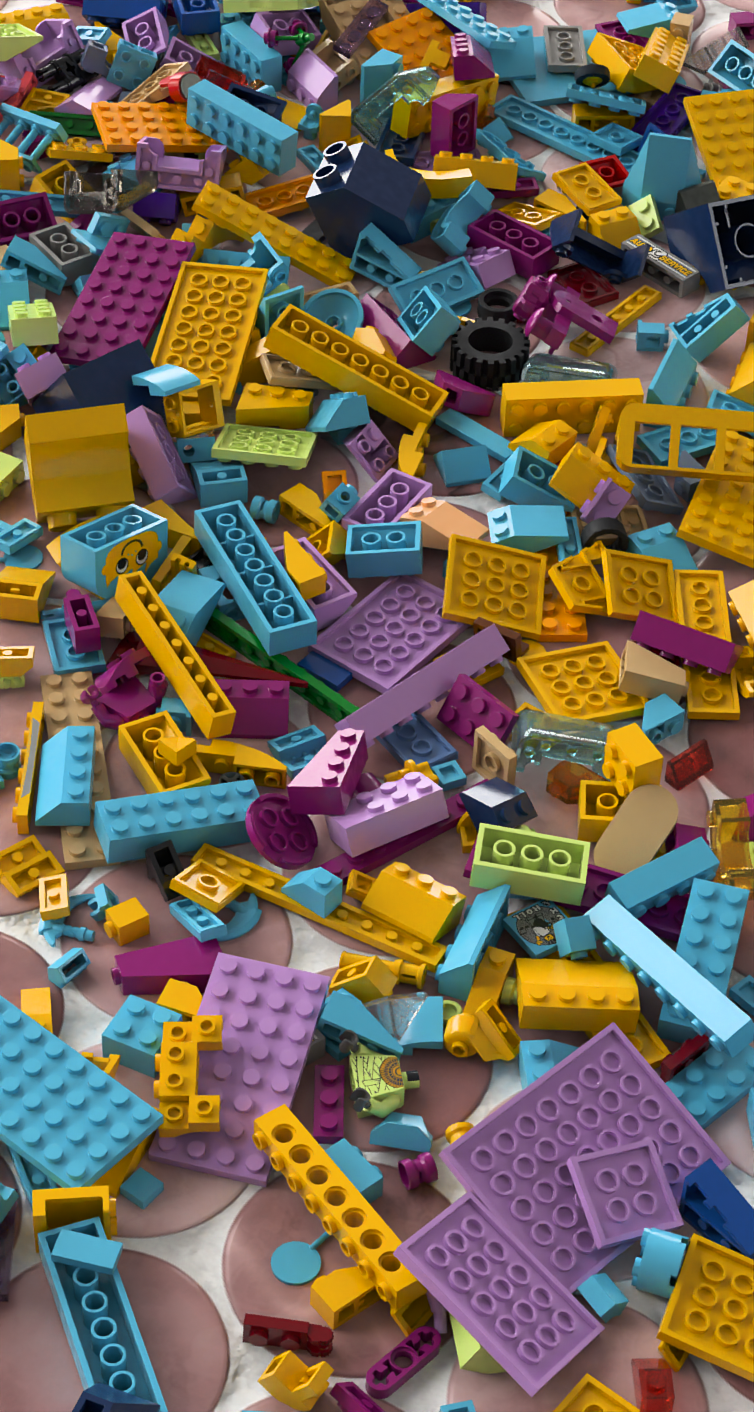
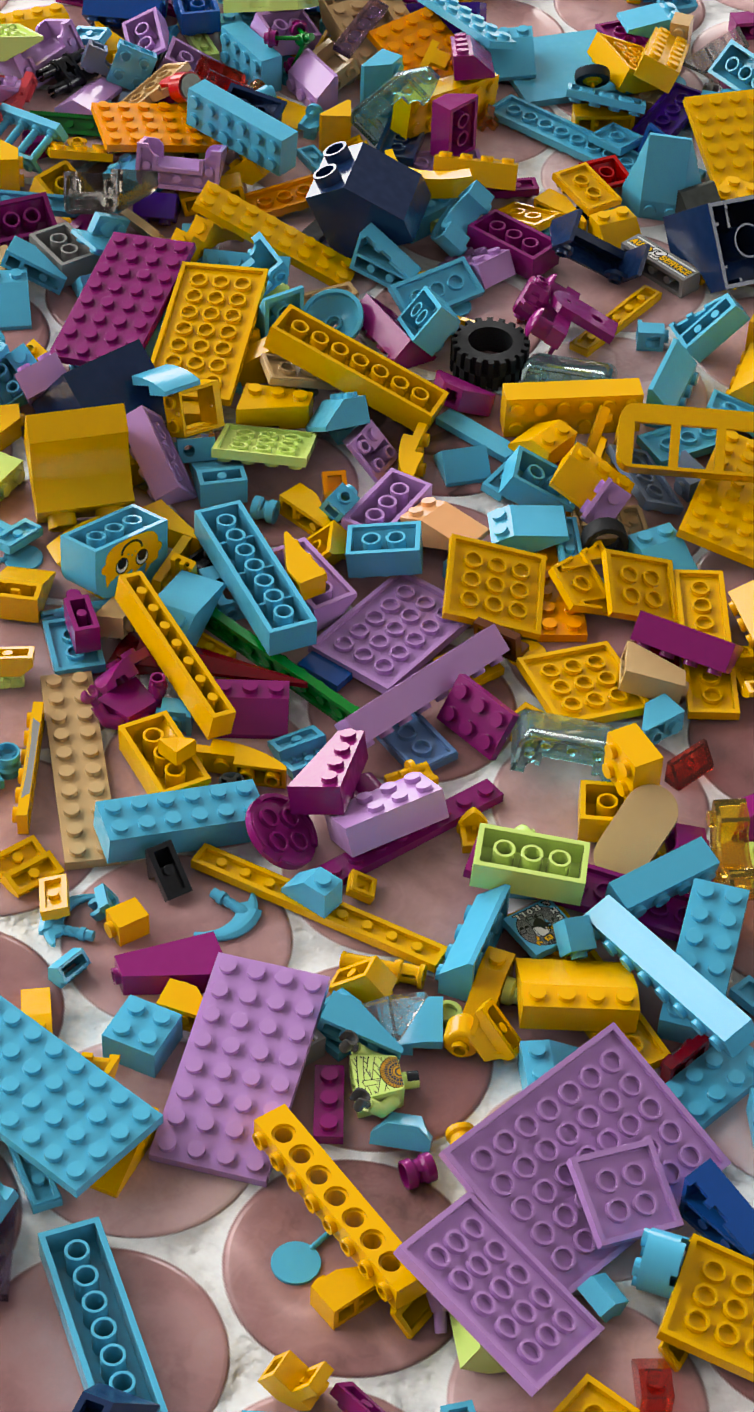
yellowish green brick [7,299,59,347] -> none
yellow wing [20,87,70,112] -> none
yellow panel [32,1185,118,1253] -> none
medium azure slope [35,726,96,826] -> none
medium azure tile [51,1229,123,1275] -> none
medium azure tile [120,1167,164,1210] -> none
yellow bracket [154,1015,223,1137] -> none
yellow plate [169,859,246,913] -> none
medium azure tile [169,898,228,942] -> none
dark red hinge [243,1313,334,1358] -> none
medium azure brick [325,1138,384,1204] -> none
yellow slope [353,326,397,363] -> none
yellow slope [361,861,467,944] -> none
magenta beam [365,1326,441,1399] -> none
medium azure plate [431,760,467,792] -> none
dark blue slope [459,777,538,832] -> none
tan plate [472,725,518,786] -> none
medium azure wing [476,128,547,182] -> none
black tyre [477,288,518,324] -> none
medium azure panel [483,117,514,143] -> none
light grey plate [543,25,587,74] -> none
clear orange slope [546,756,610,804] -> none
dark red tile [547,262,619,307] -> none
yellowish green wing [628,194,664,239] -> none

